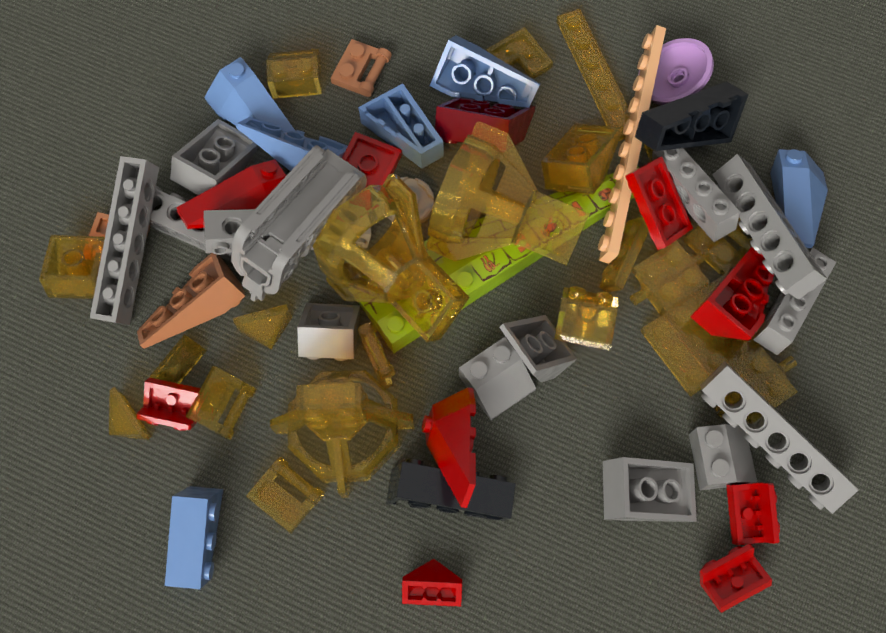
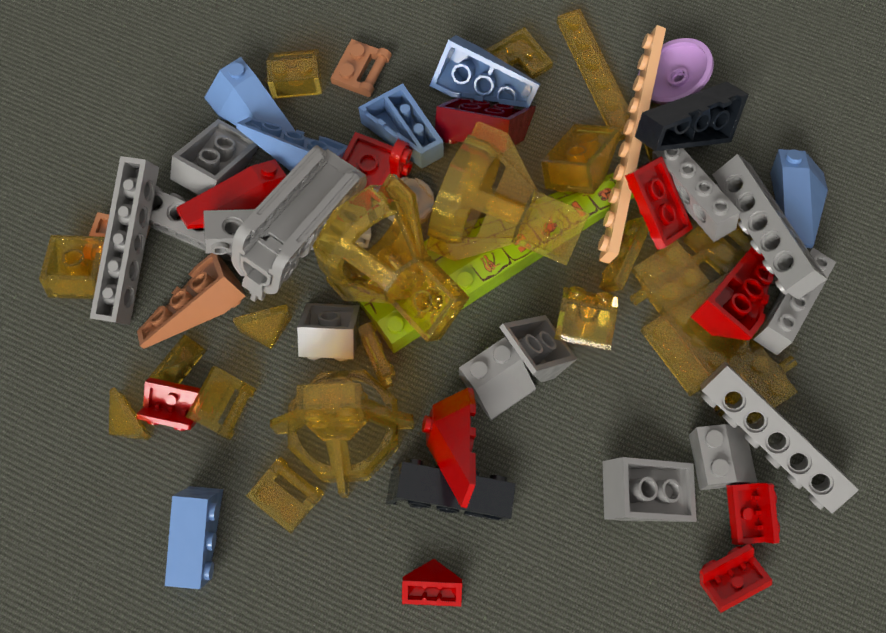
none -> red plate [389,139,413,179]

